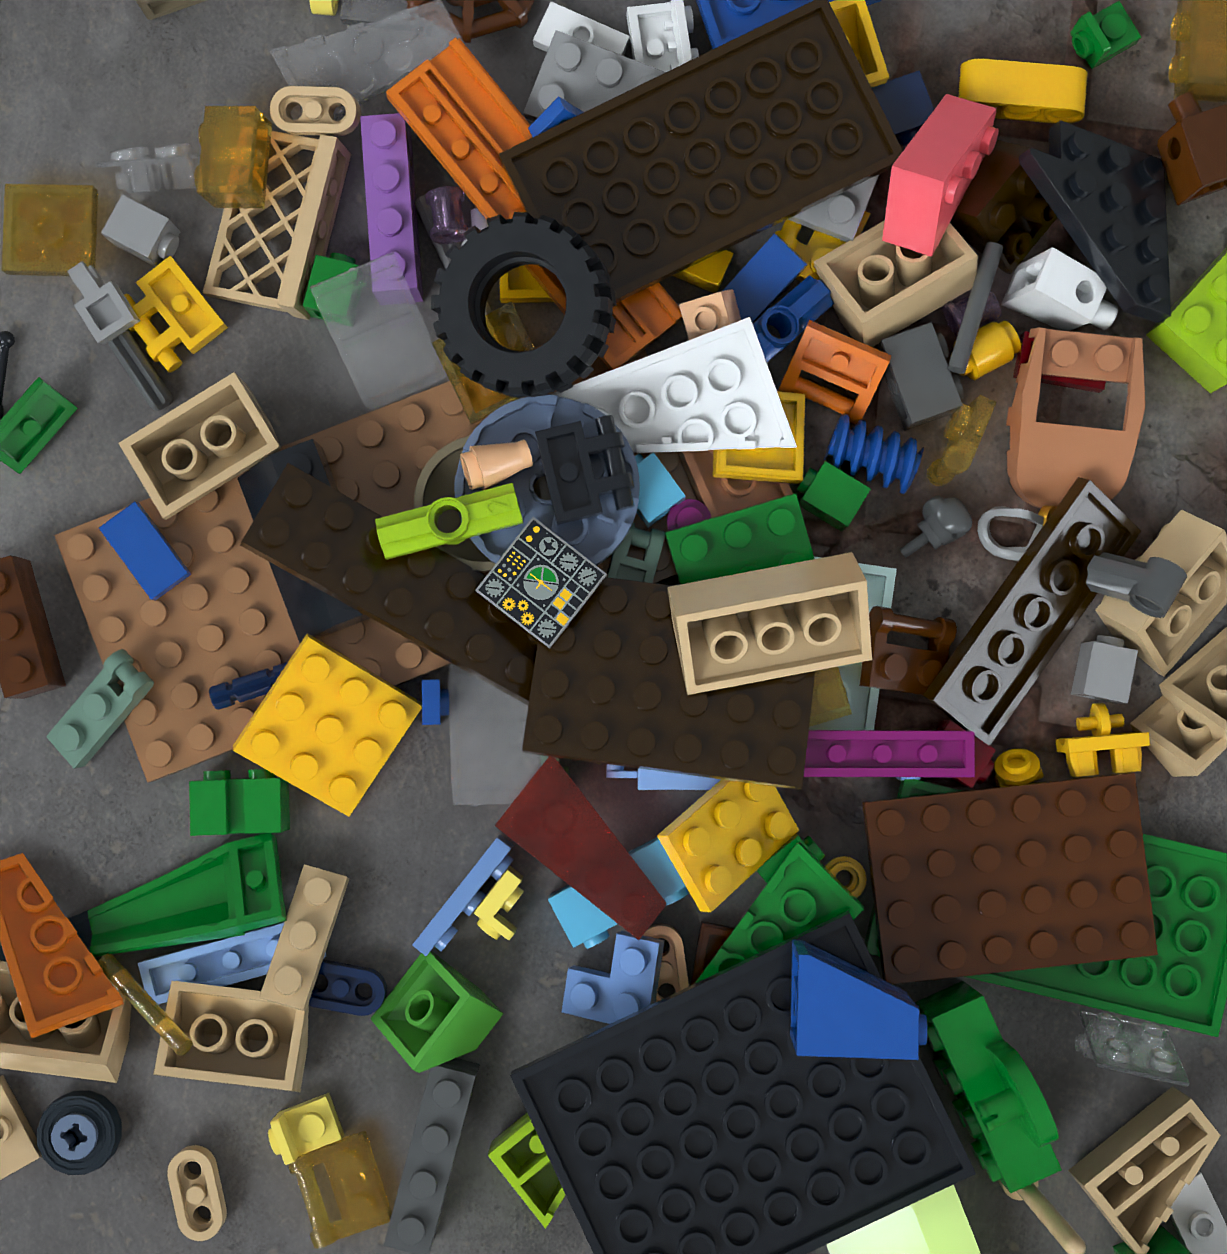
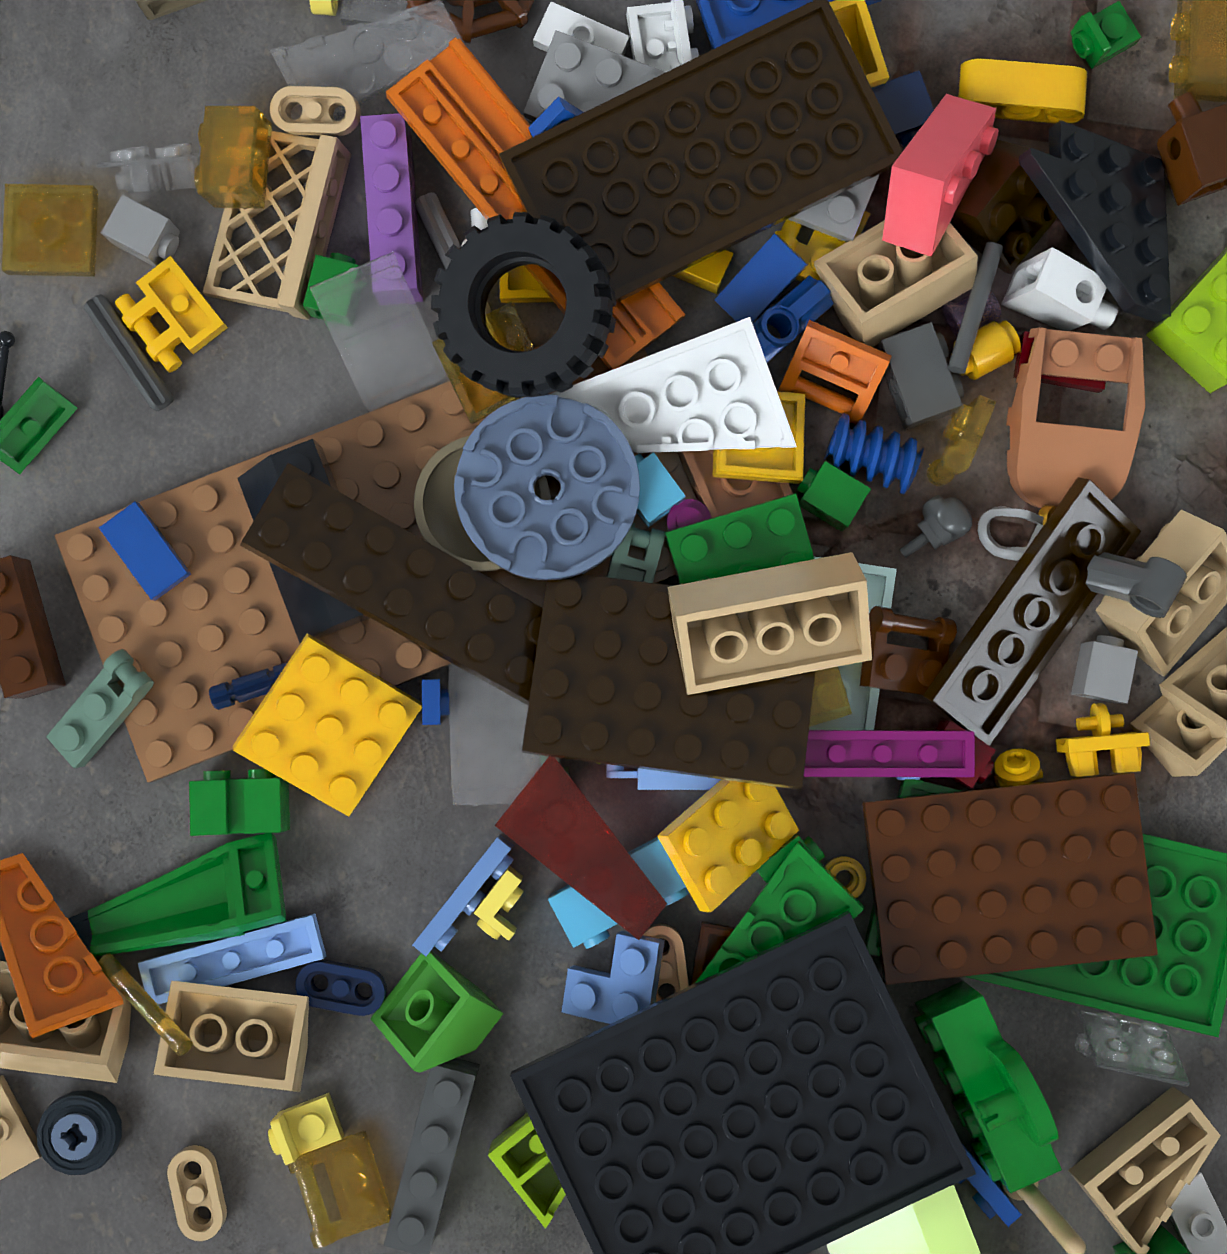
light grey plate [68,261,140,345] -> none
tan slope [118,372,282,520] -> none
tan plate [259,864,349,1012] -> none
lime piece [375,483,523,560] -> none
clear purple bush [425,186,470,244] -> none
light nougat cone [460,440,533,490] -> none
tile [475,517,607,649] -> none
black plate [535,415,635,525] -> none
light nougat brick [679,289,741,340] -> none
blue slope [790,940,927,1060] -> none
none -> blue plate [958,1144,1022,1227]

